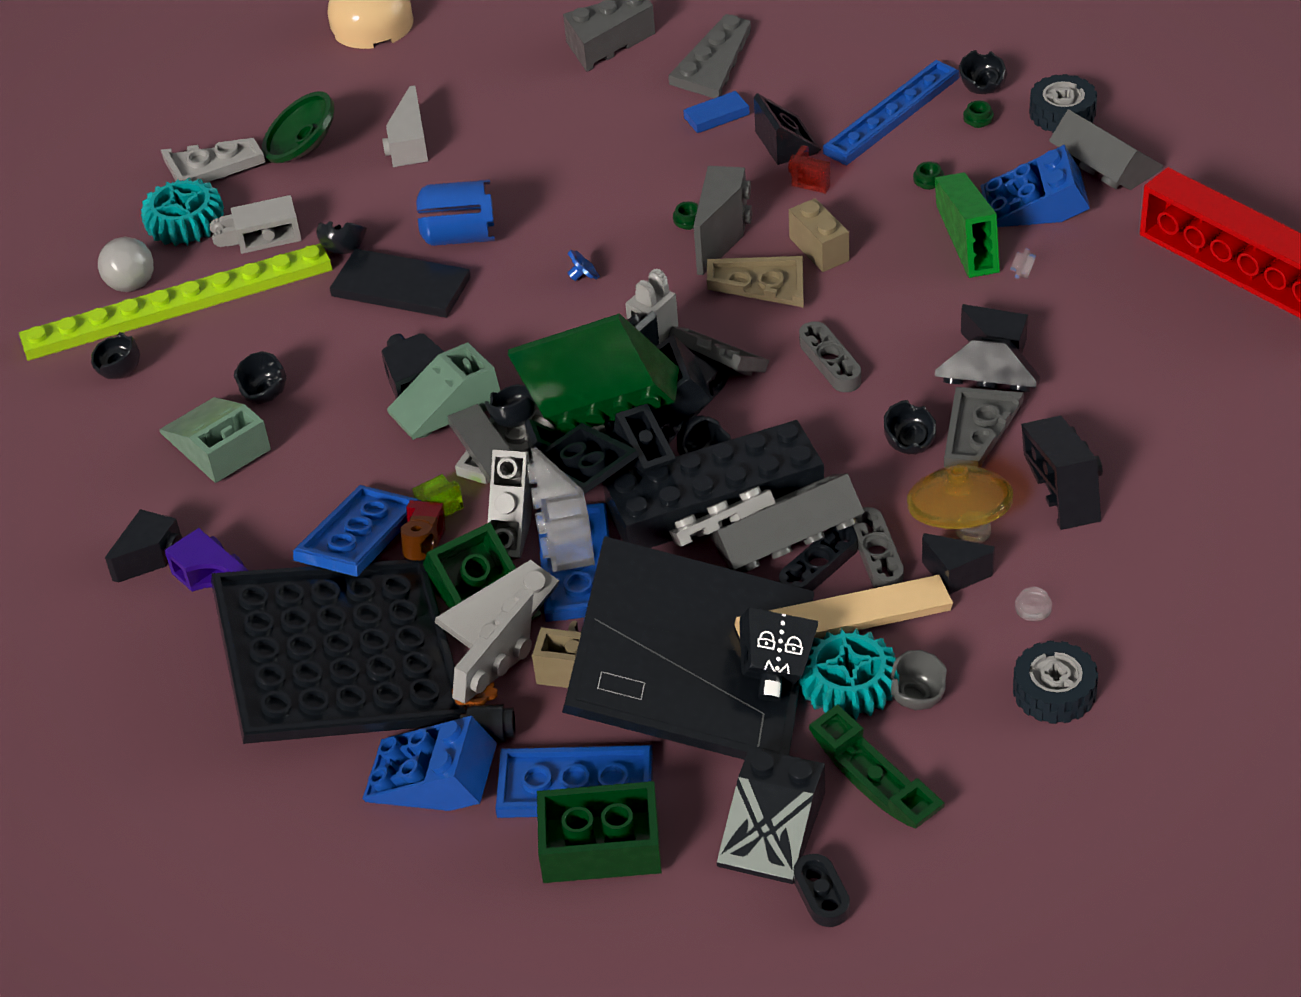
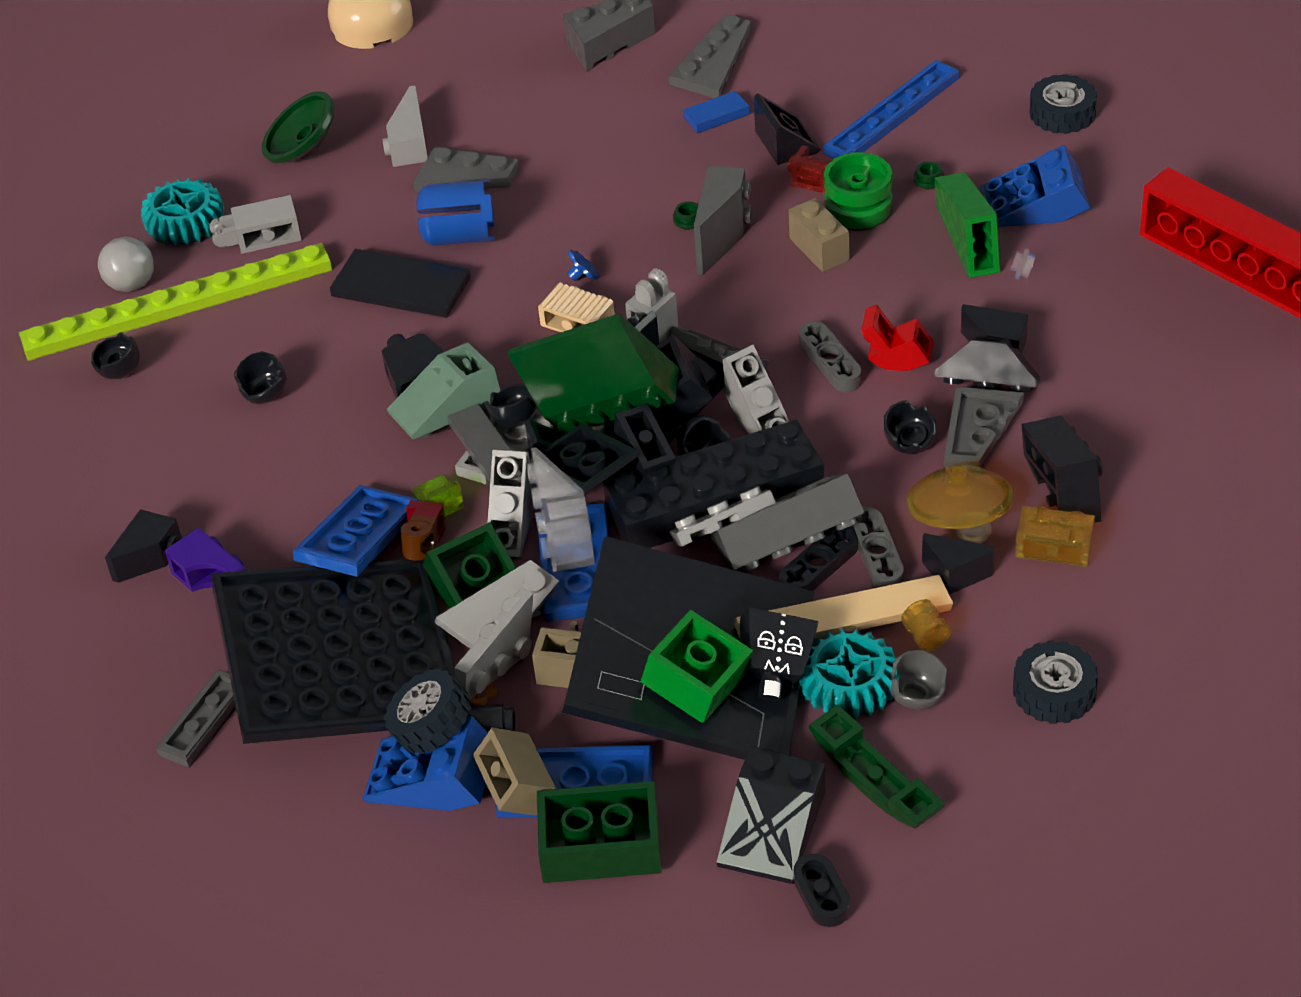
sand green slope [159,397,271,483] -> none
light grey wing [161,138,265,183] -> none
black hair [316,221,367,254] -> none
dark tan wing [707,256,804,308] -> none
black hair [959,50,1007,94] -> none
dark green plate [963,101,994,128] -> none
clear plate [1015,587,1052,621] -> none
dark grey slope [1049,109,1163,190] -> none
none -> dark grey tile [156,669,236,768]
none -> black wheel [384,668,471,754]
none -> dark grey wing [413,147,519,193]
none -> dark tan brick [473,728,556,816]
none -> tan brick [538,282,615,332]
none -> green brick [640,609,753,723]
none -> light grey slope [723,345,790,434]
none -> green wheel [823,152,893,229]
none -> red brick [861,304,934,371]
none -> clear yellow wheel [901,599,951,651]
none -> clear yellow brick [1015,506,1095,567]

